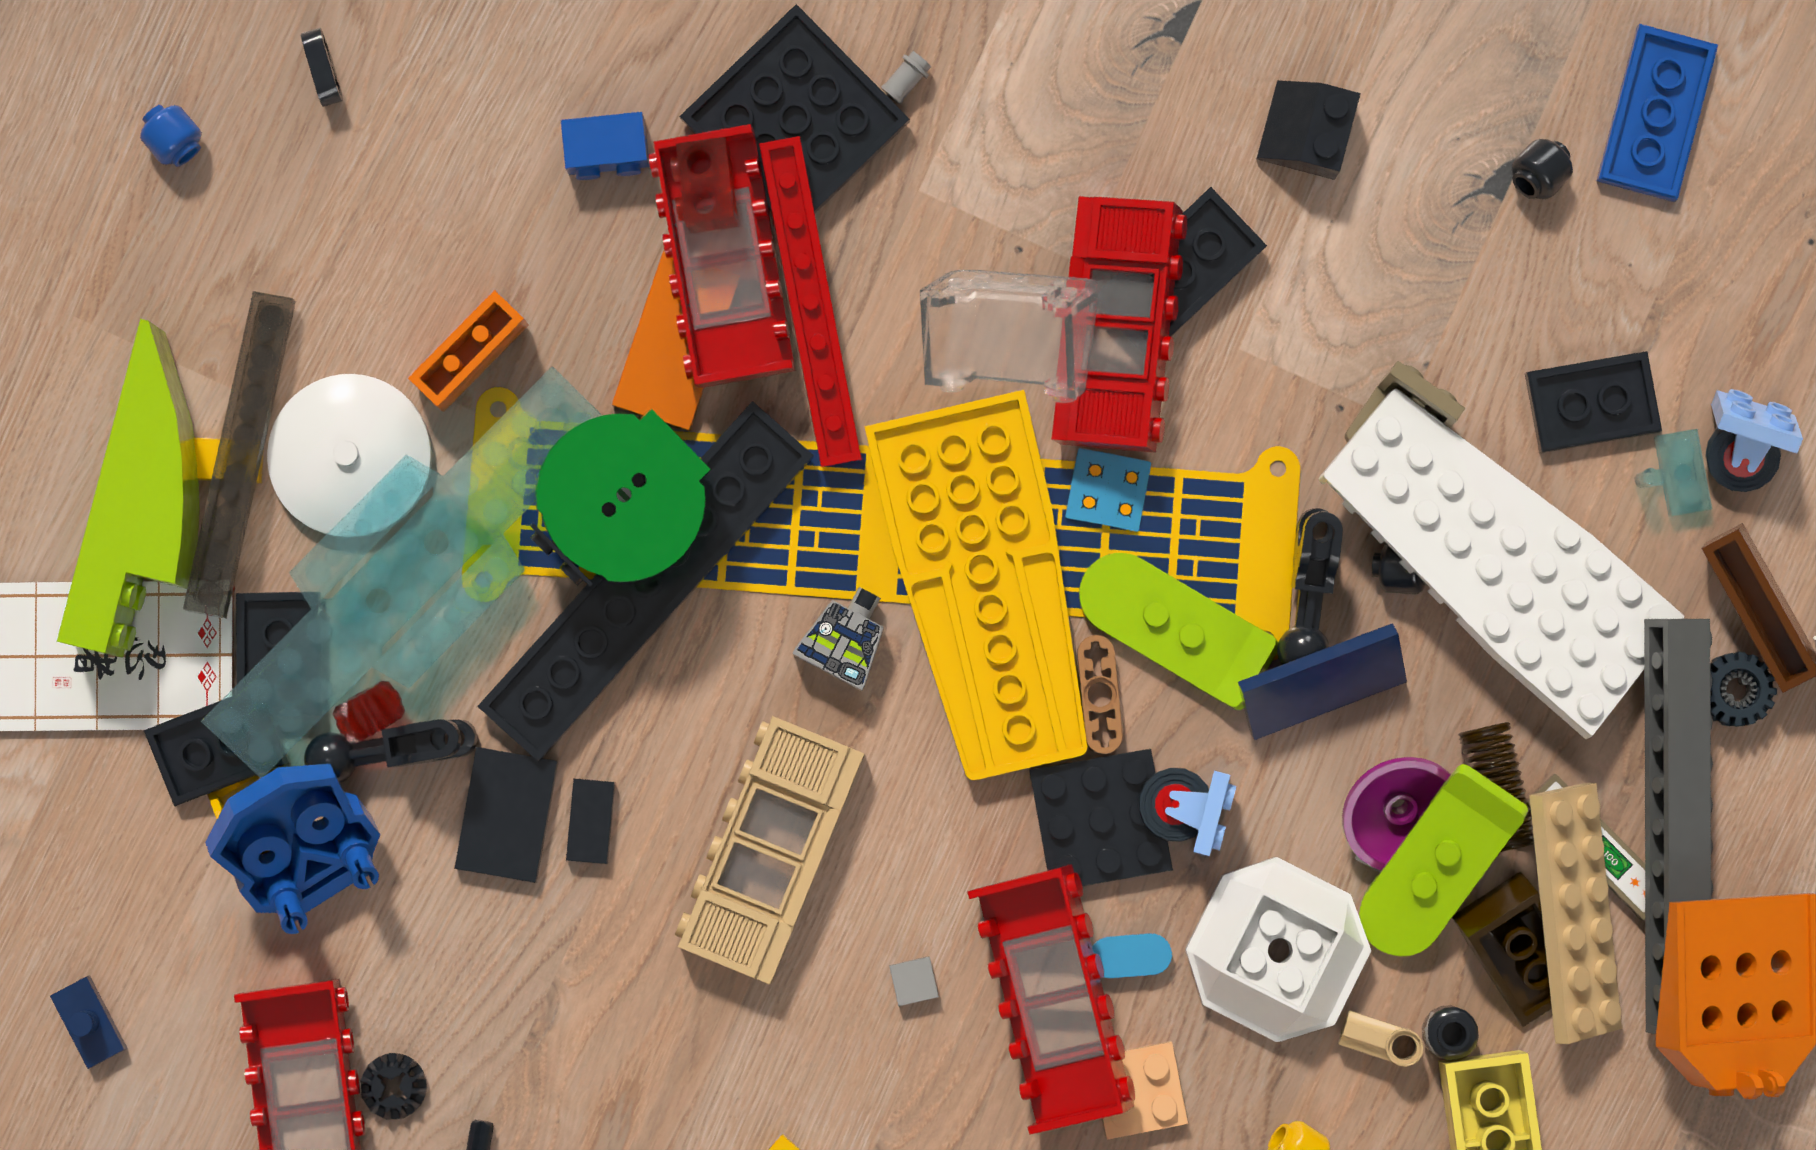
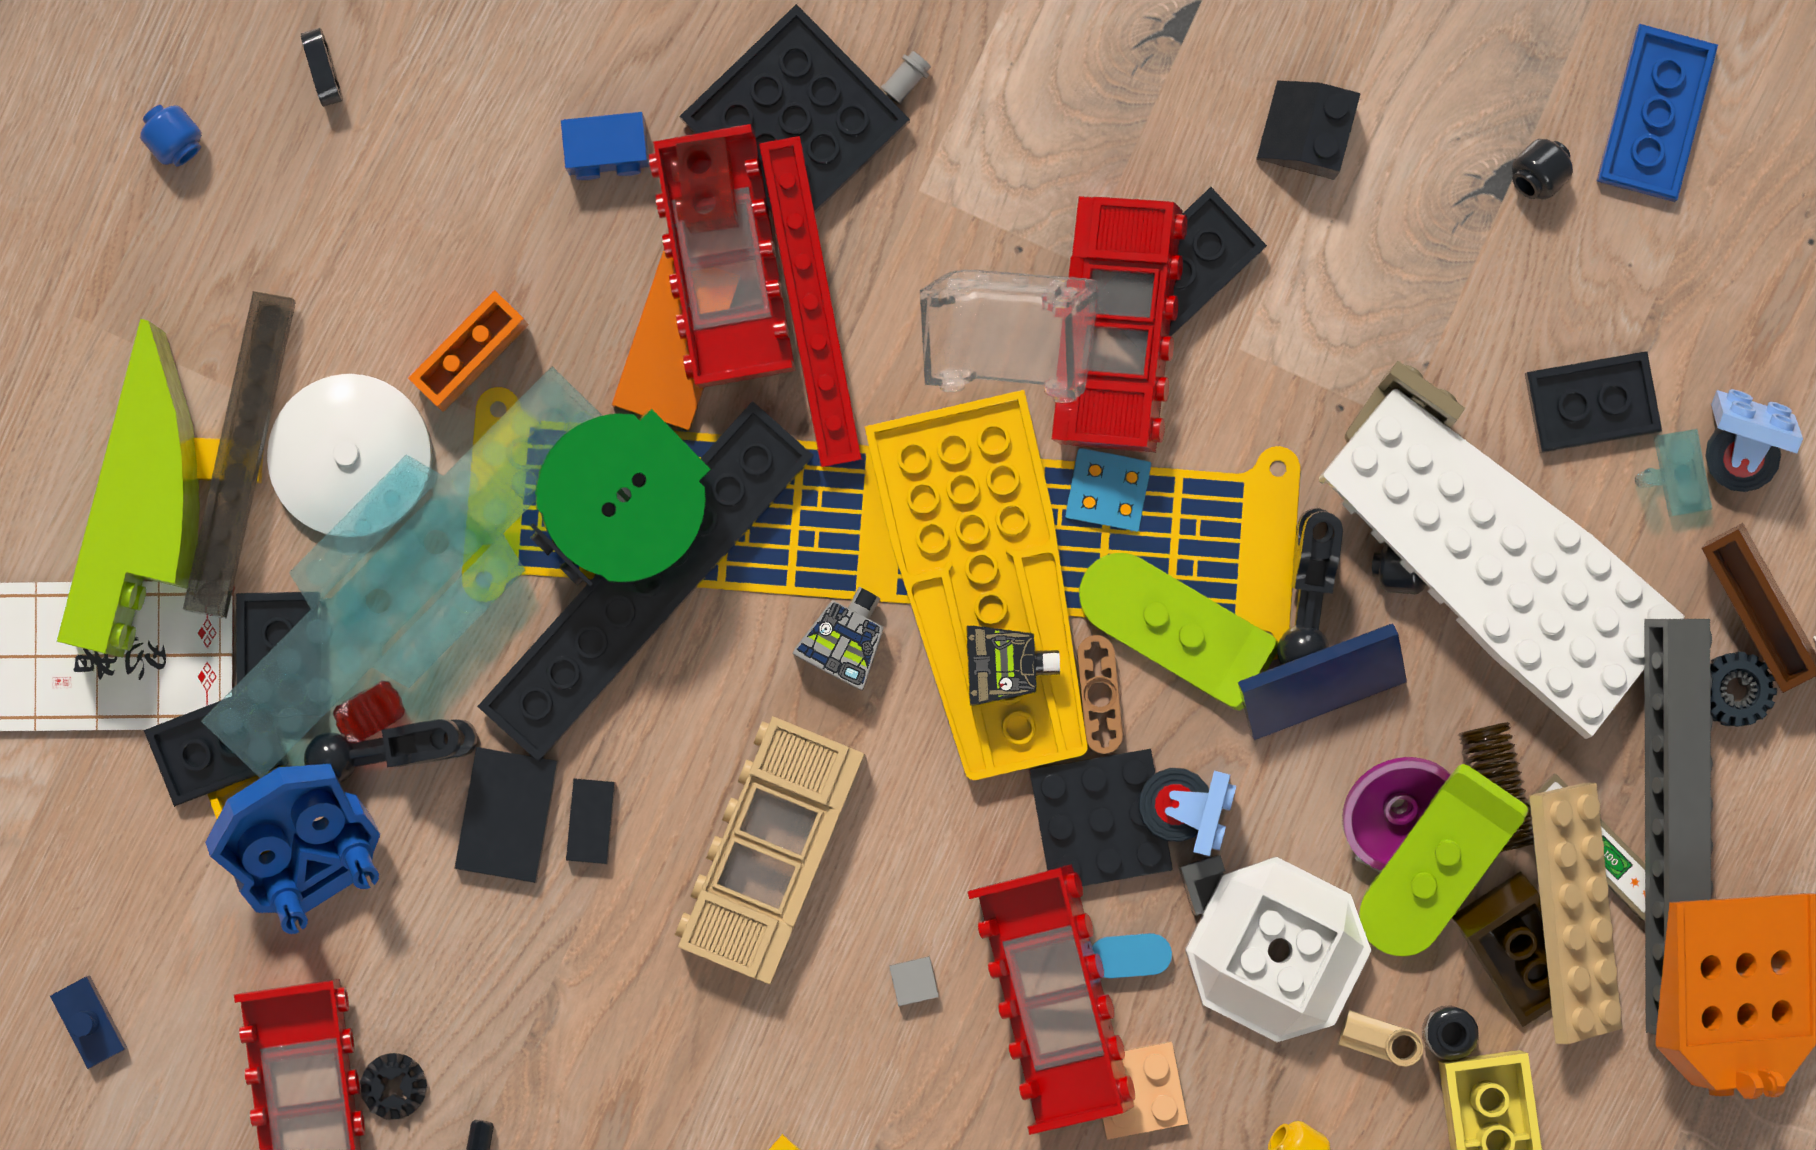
none -> torso [966,626,1060,706]
none -> dark grey panel [1178,855,1225,915]

